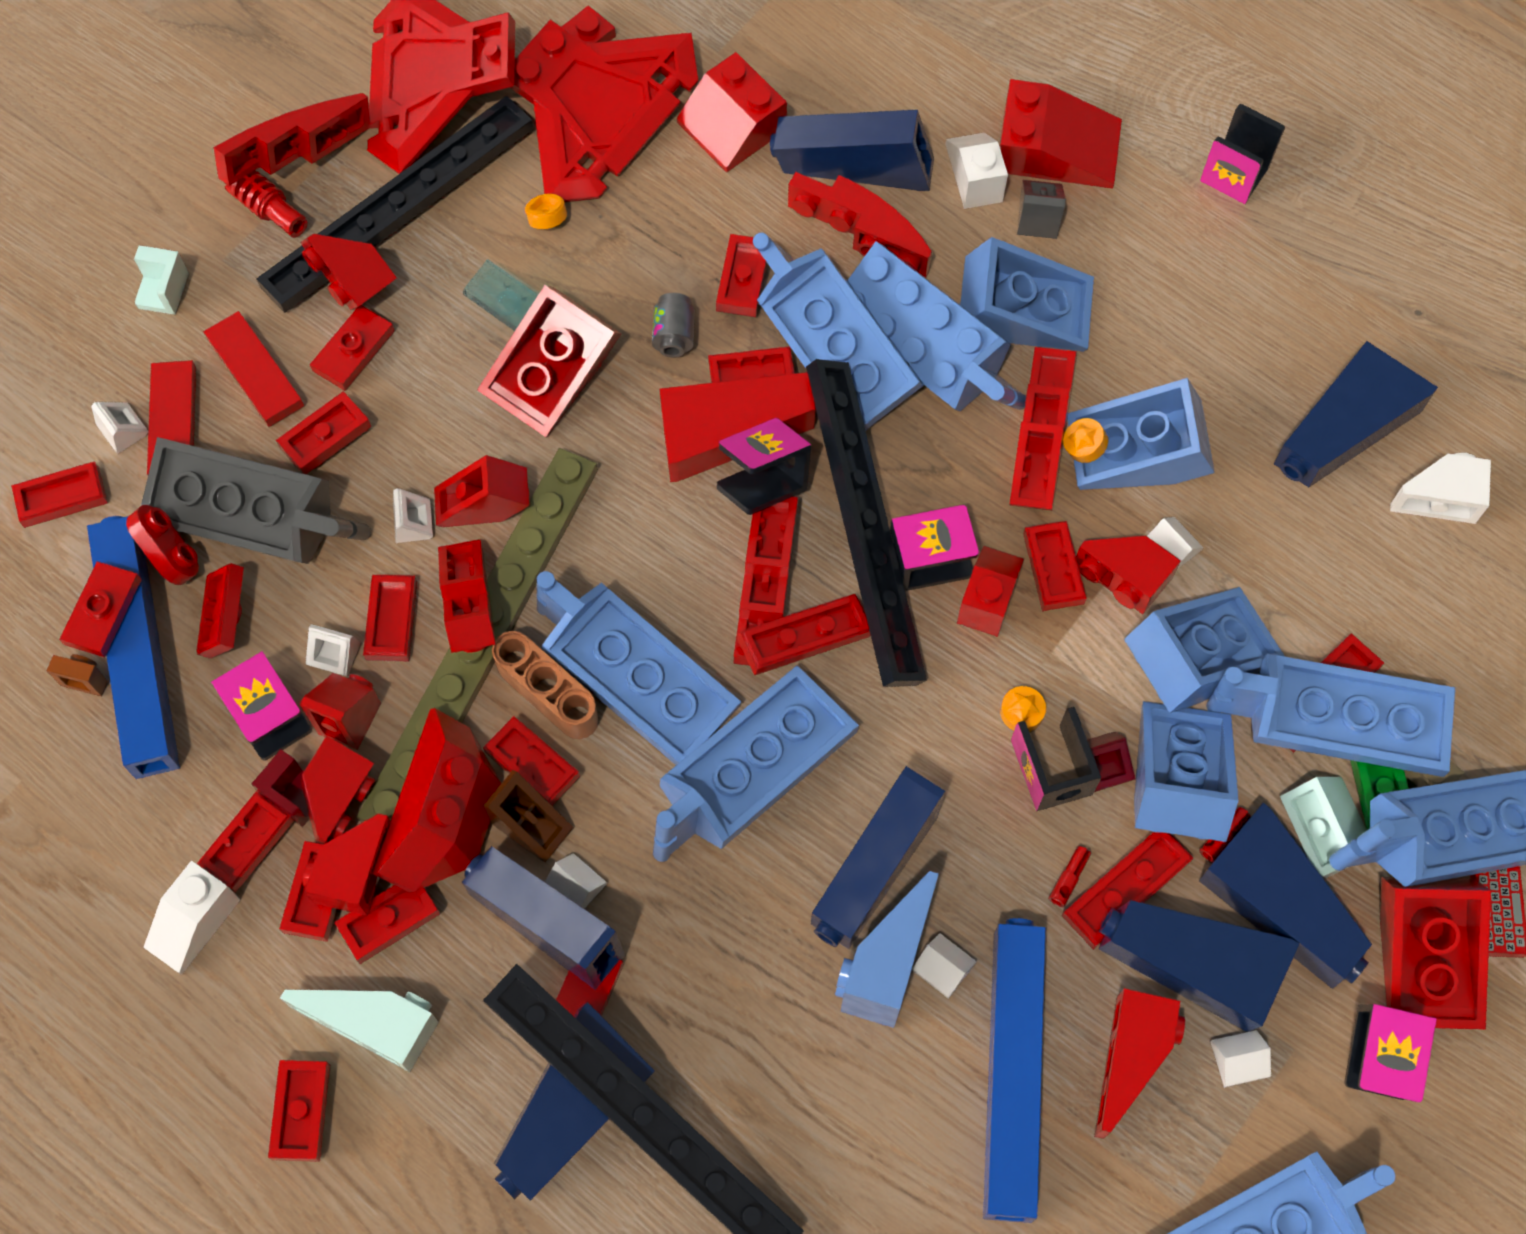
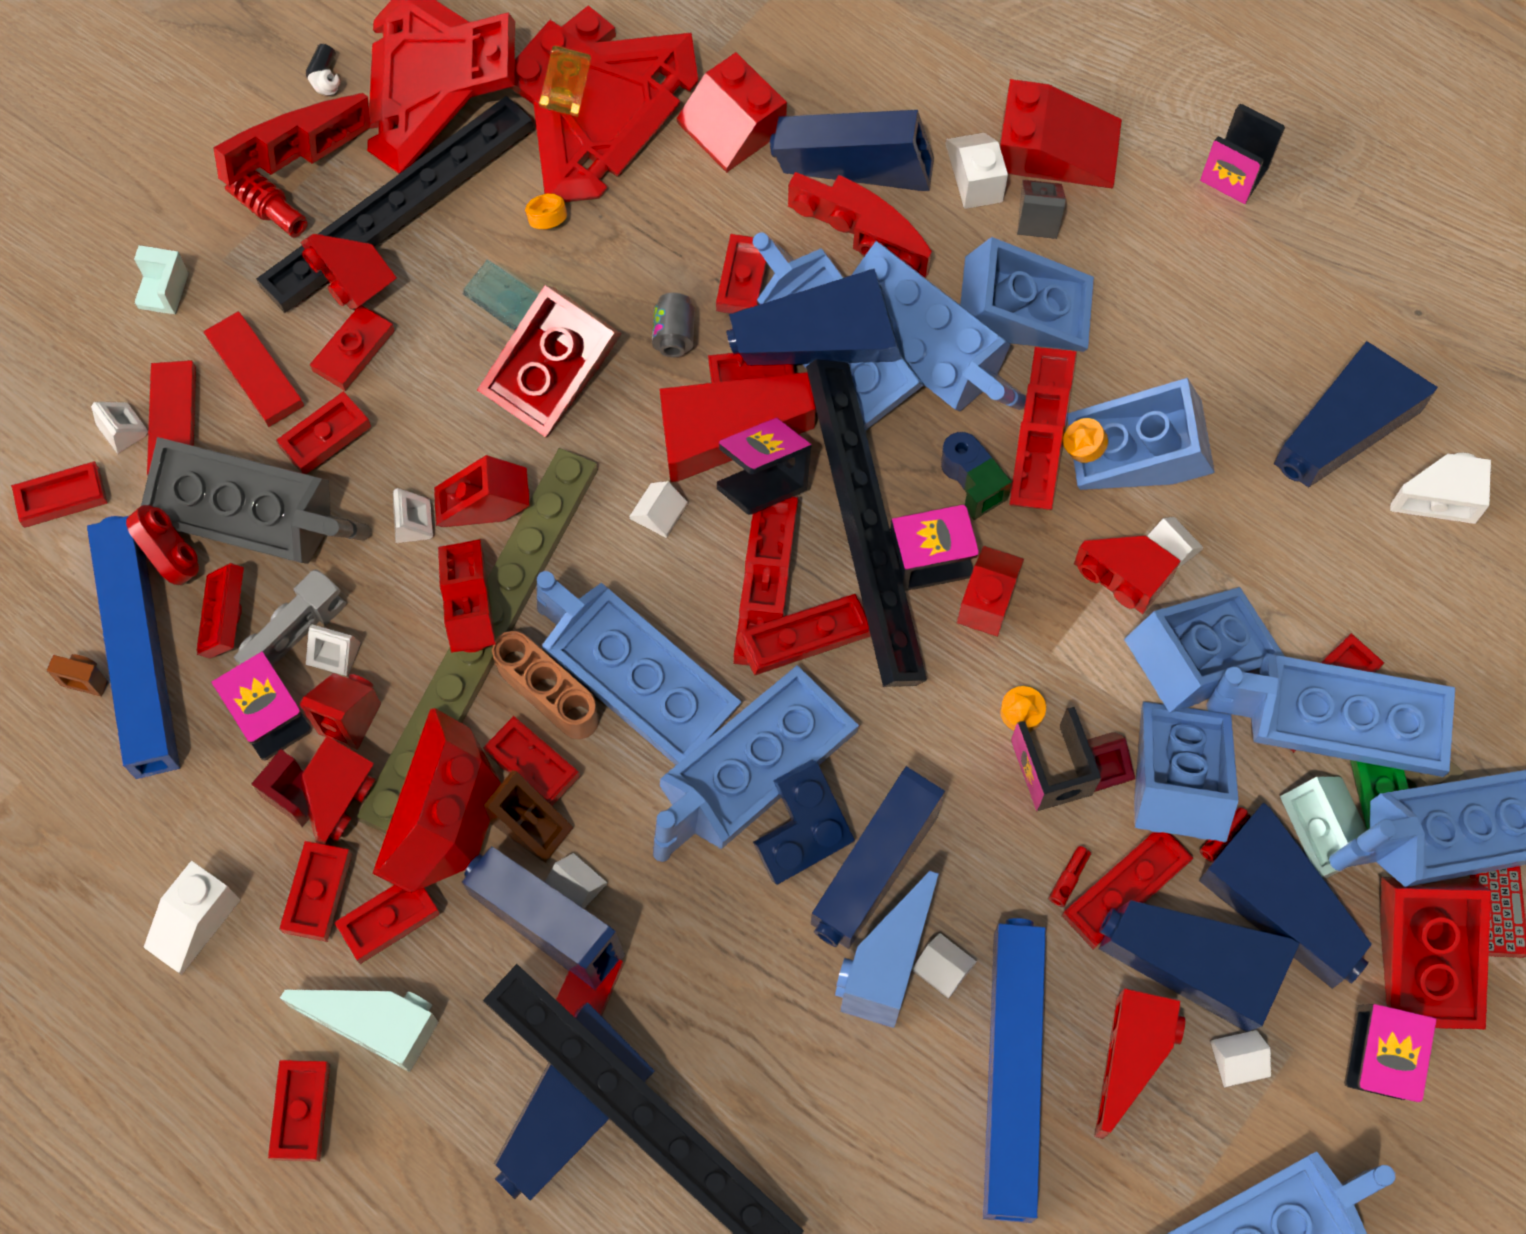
red plate [59,561,142,658] -> none
red plate [197,791,294,893] -> none
red slope [303,813,391,916] -> none
red tile [363,574,417,662] -> none
red plate [1023,521,1087,611] -> none
none -> light grey plate [234,569,347,667]
none -> arm [306,44,340,96]
none -> clear yellow bracket [539,46,591,117]
none -> white slope [629,481,688,538]
none -> dark blue slope [726,269,902,365]
none -> dark blue plate [753,759,855,885]
none -> leg [941,432,1012,520]

